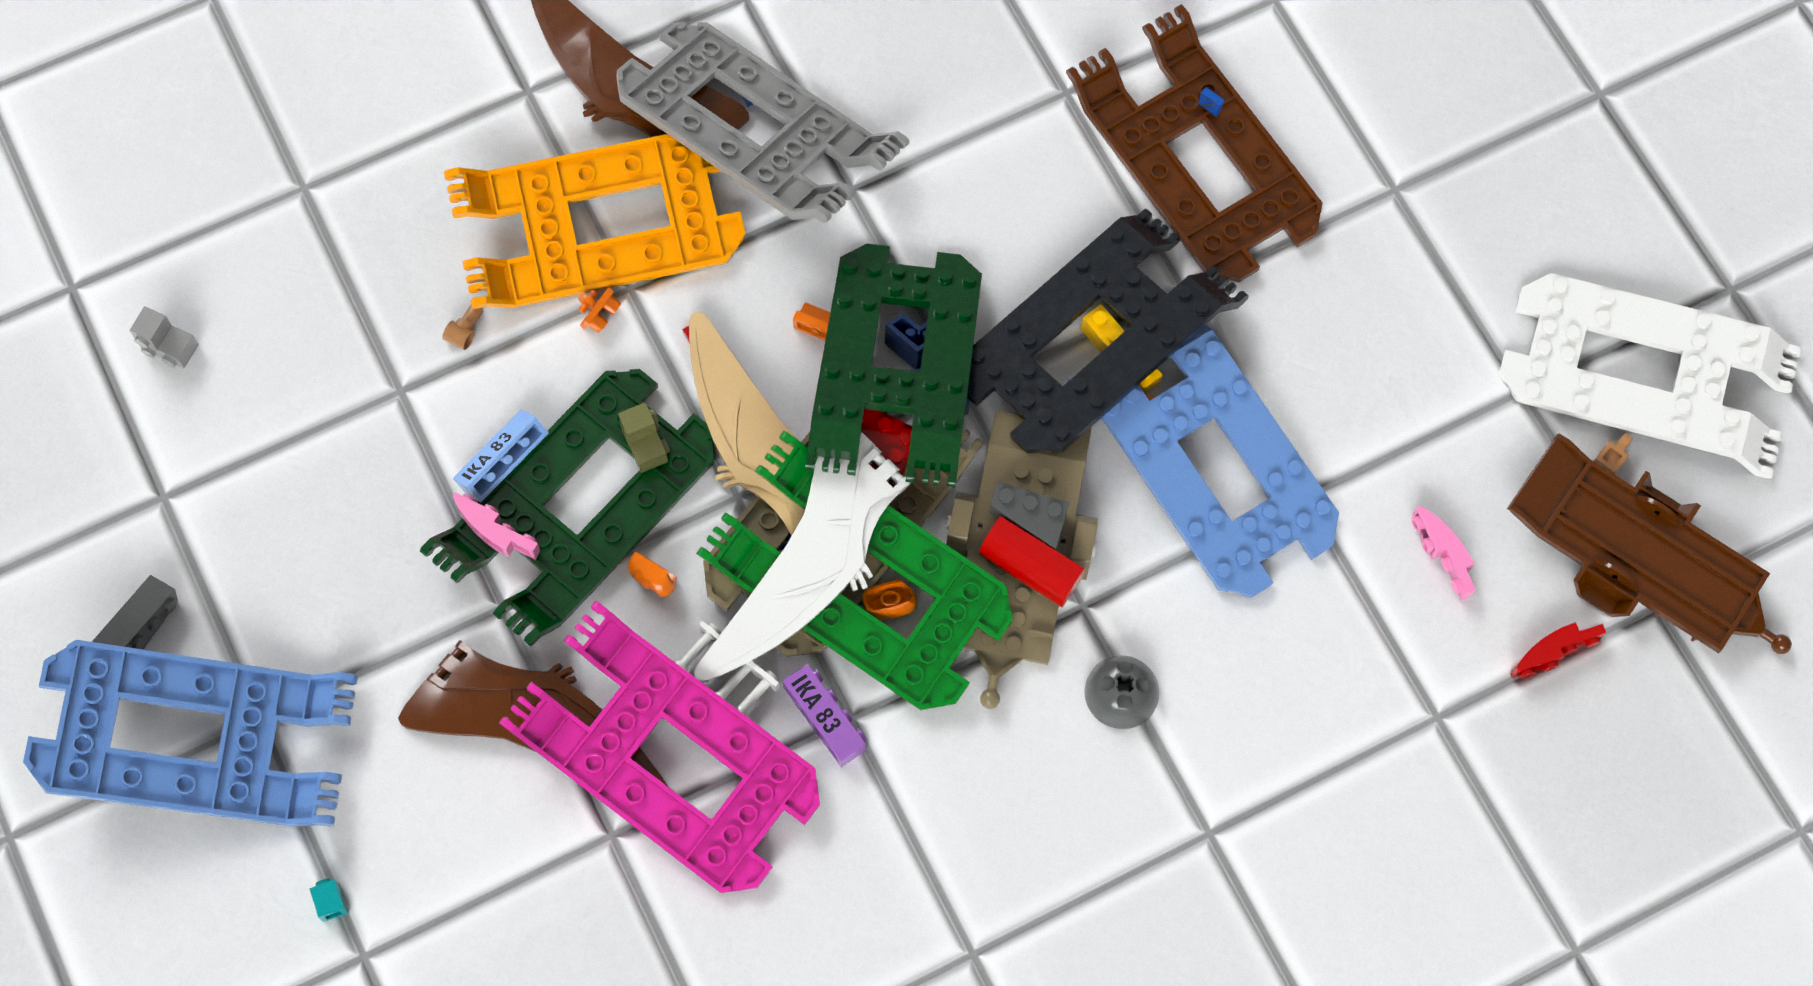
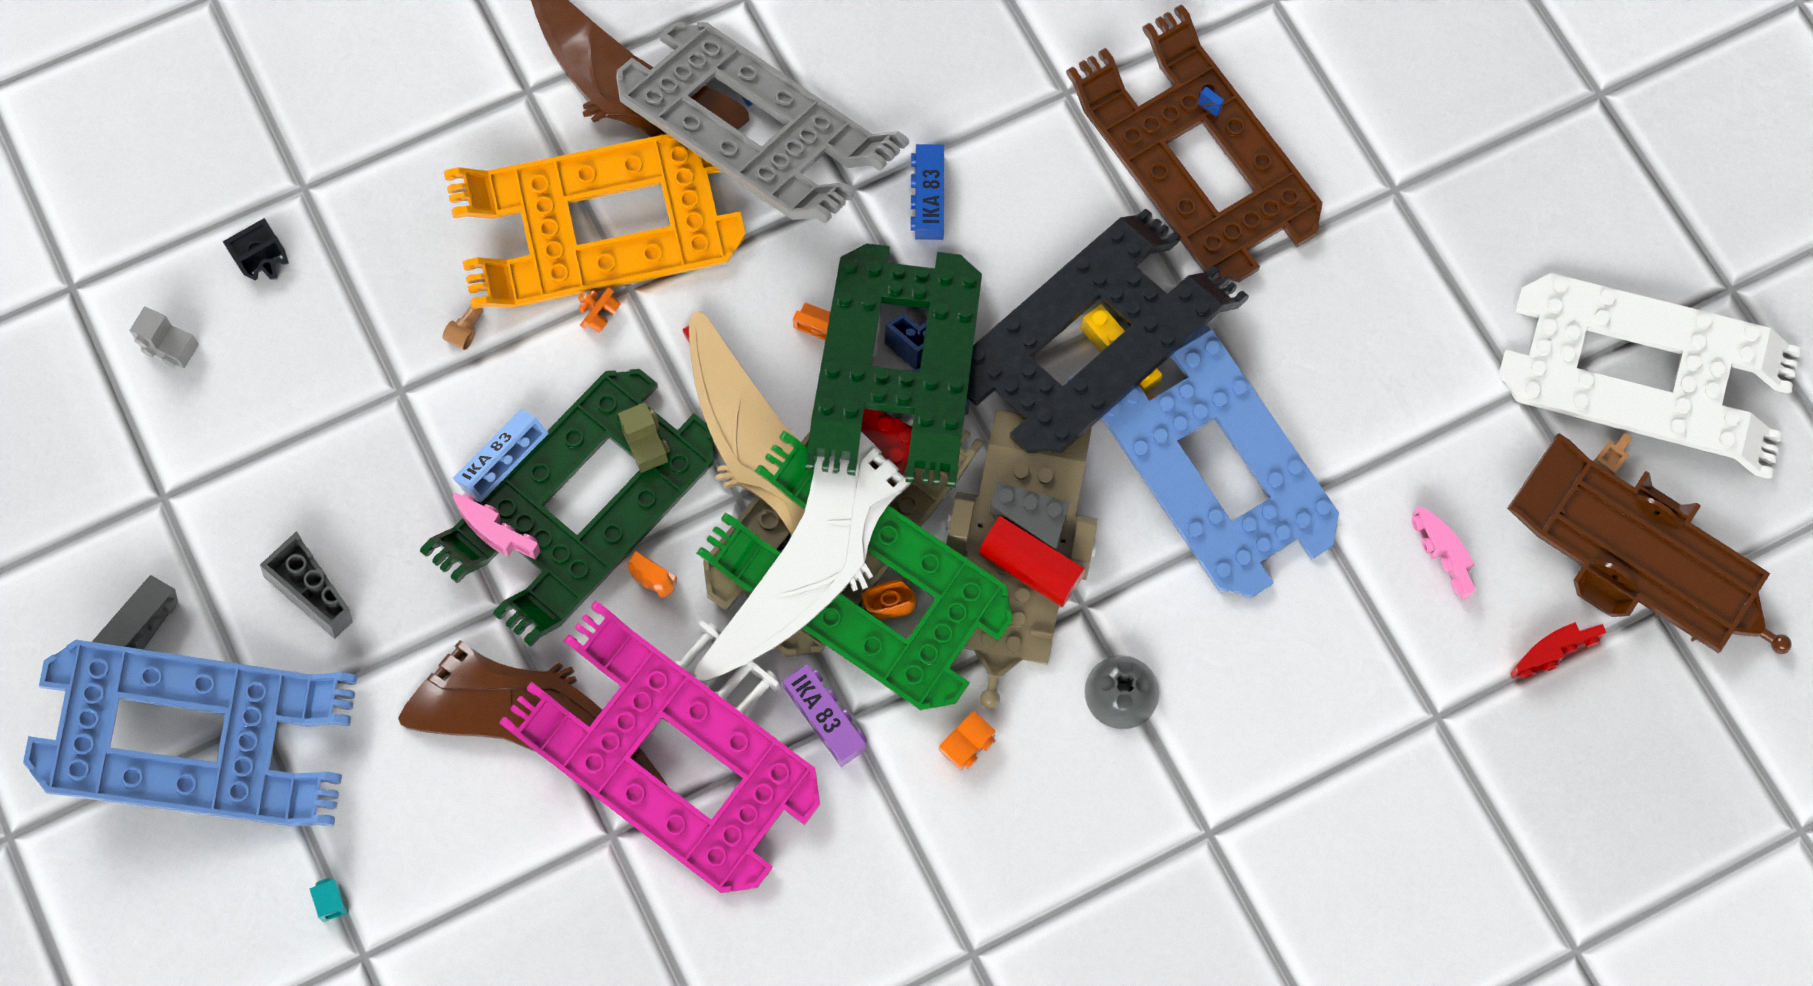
none -> black plate [222,218,289,281]
none -> dark grey wedge [260,531,353,639]
none -> blue brick [910,144,944,240]
none -> orange brick [938,711,996,771]

